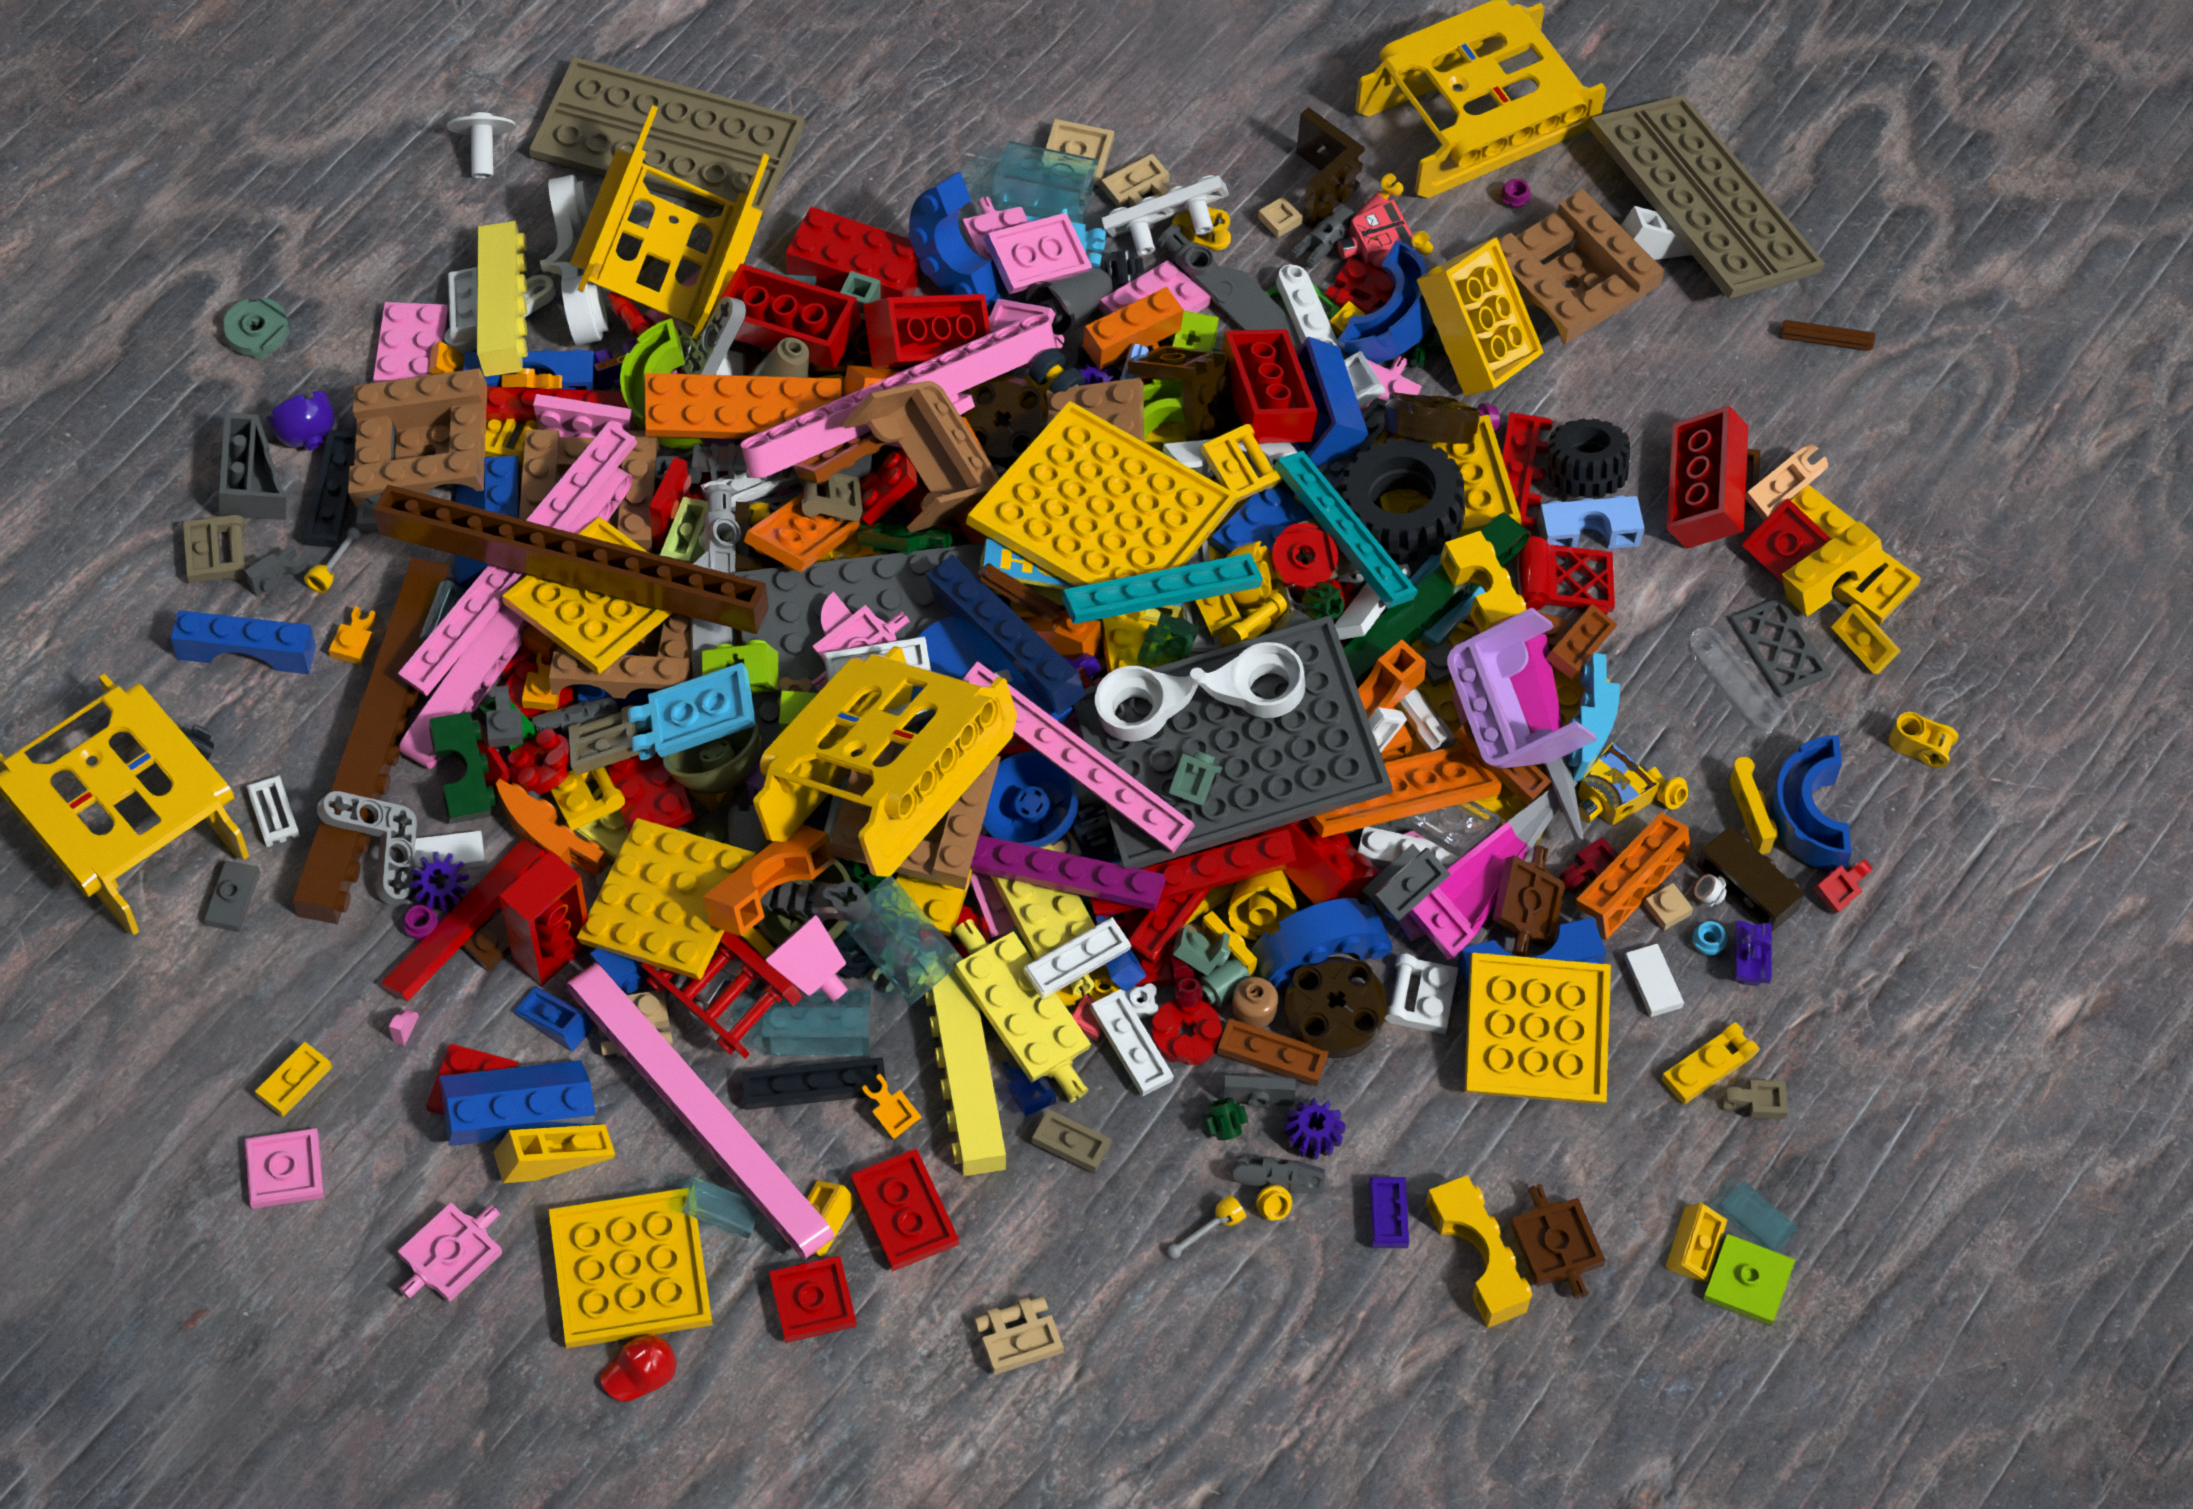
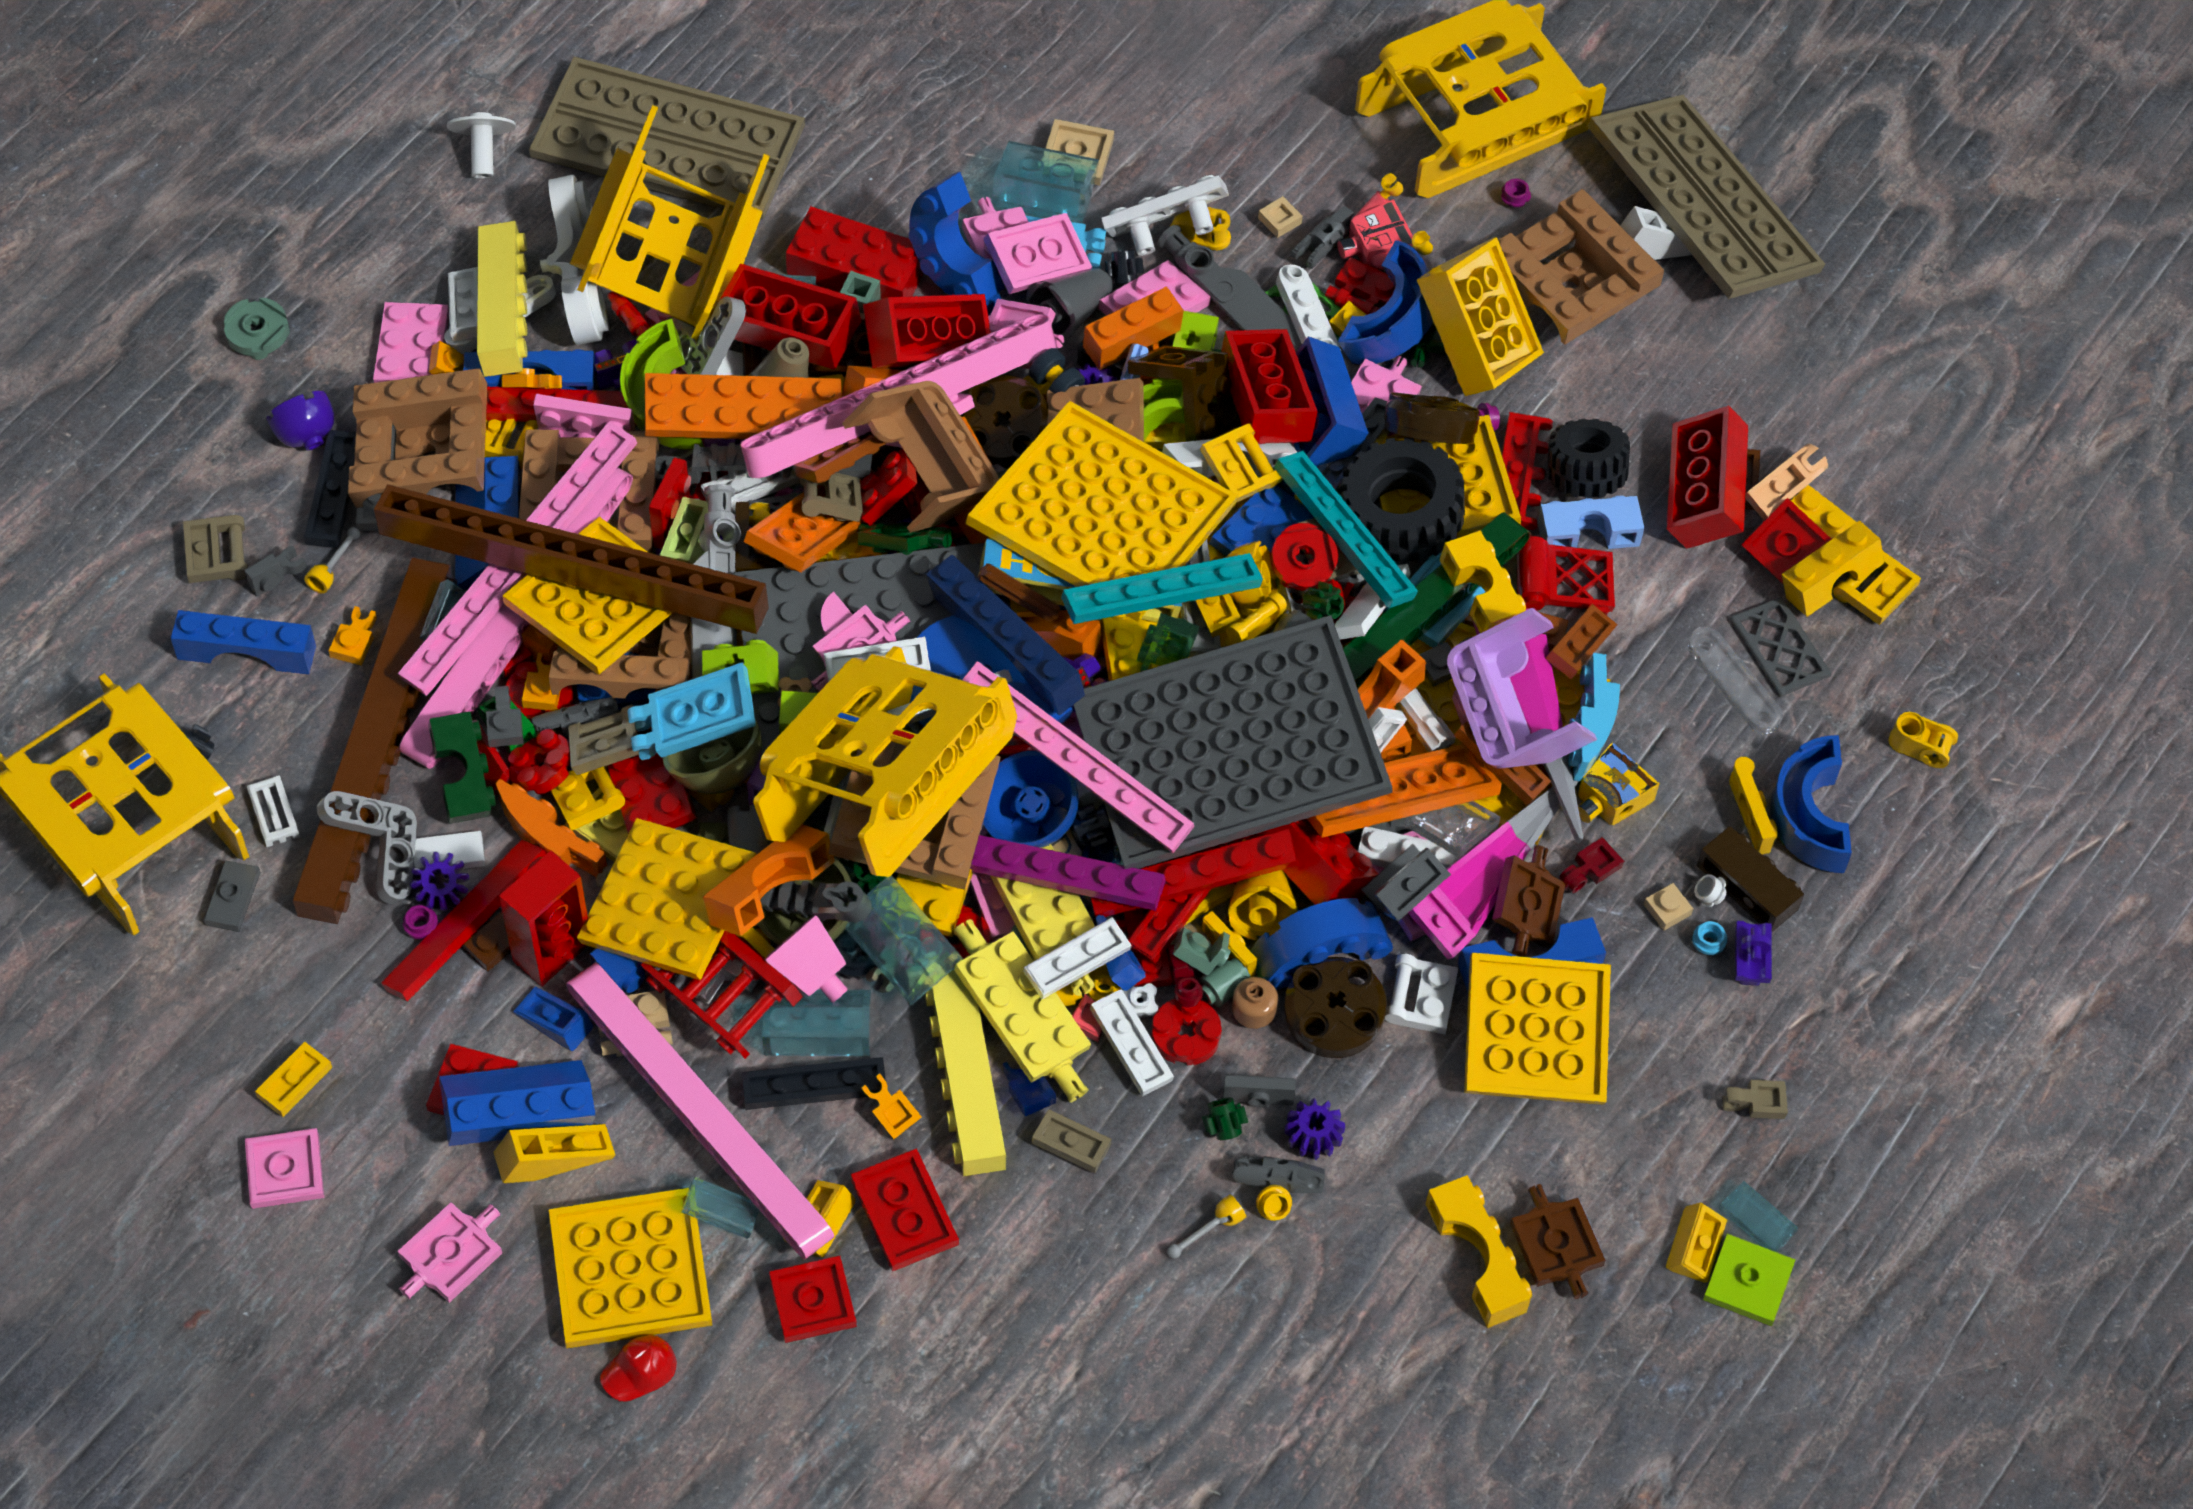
dark grey wedge [219,412,286,520] -> none
bright pink tile [388,1009,419,1046] -> none
tan plate [974,1296,1064,1375] -> none
white piece [1095,642,1306,741] -> none
tan plate [1101,154,1178,208] -> none
sand green bracket [1169,751,1223,805] -> none
dark orange plate [1217,1018,1329,1086] -> none
dark brown bracket [1296,107,1365,229] -> none
white tile [1344,351,1386,407] -> none
dark purple plate [1369,1177,1409,1248] -> none
orange fence [1576,812,1691,940] -> none
white tile [1624,944,1684,1017] -> none
yellow plate [1647,766,1688,810] -> none
yellow plate [1661,1022,1760,1105] -> none
reddish brown axle [1781,320,1875,351] -> none
red plate [1812,858,1873,914] -> none
yellow plate [1831,604,1901,674] -> none

